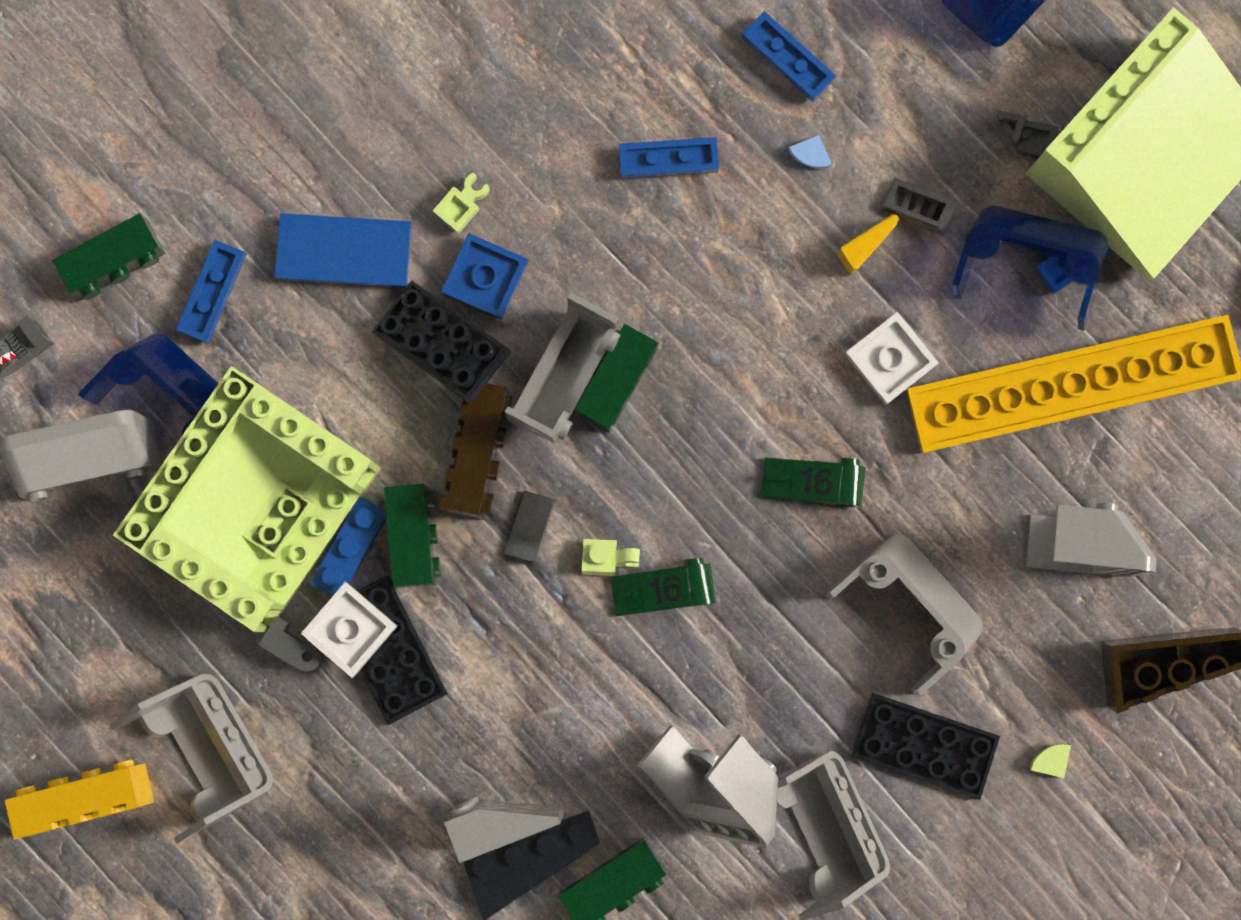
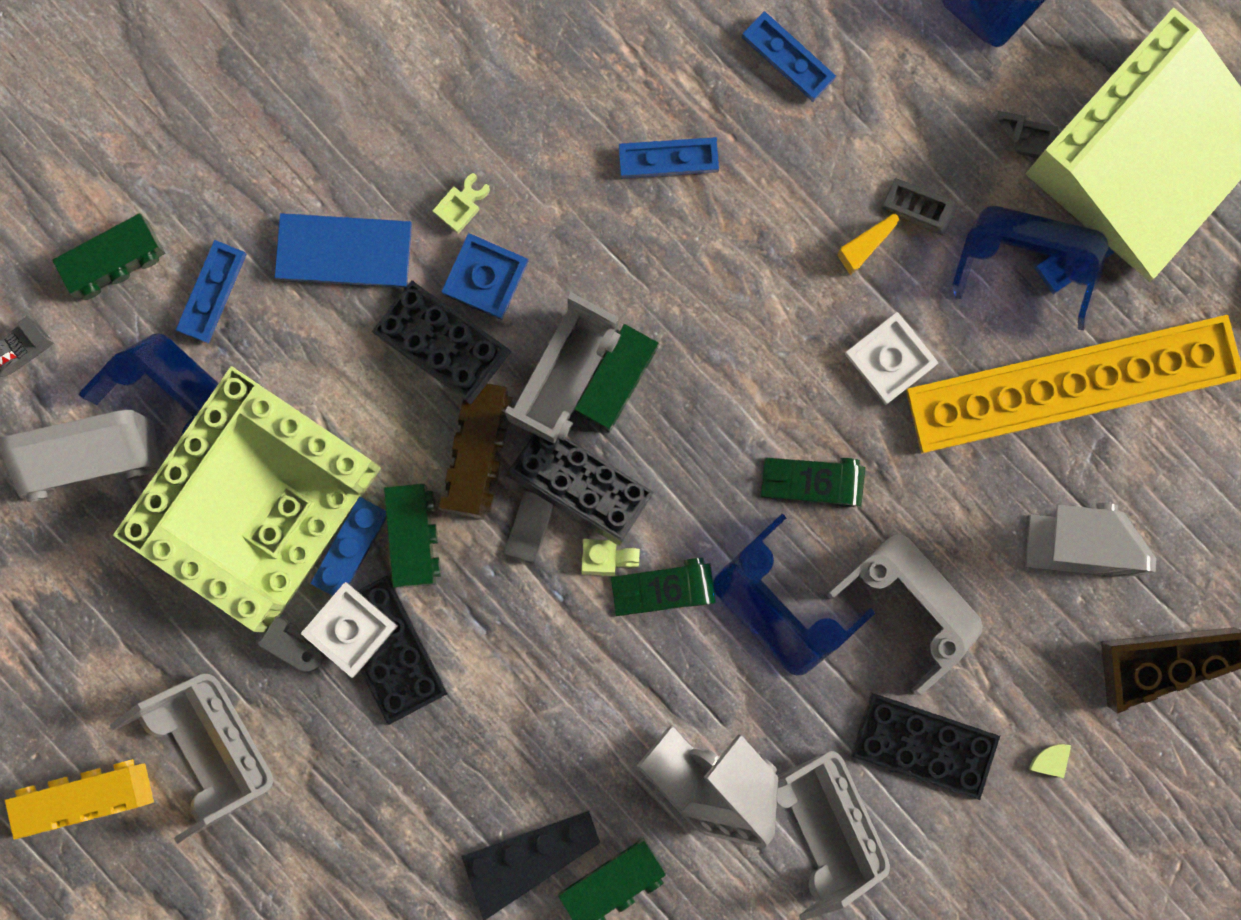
light grey slope [444,797,564,863] -> none
light blue tile [788,135,832,170] -> none
none -> black tile [506,434,654,546]
none -> clear blue windscreen [713,513,875,675]

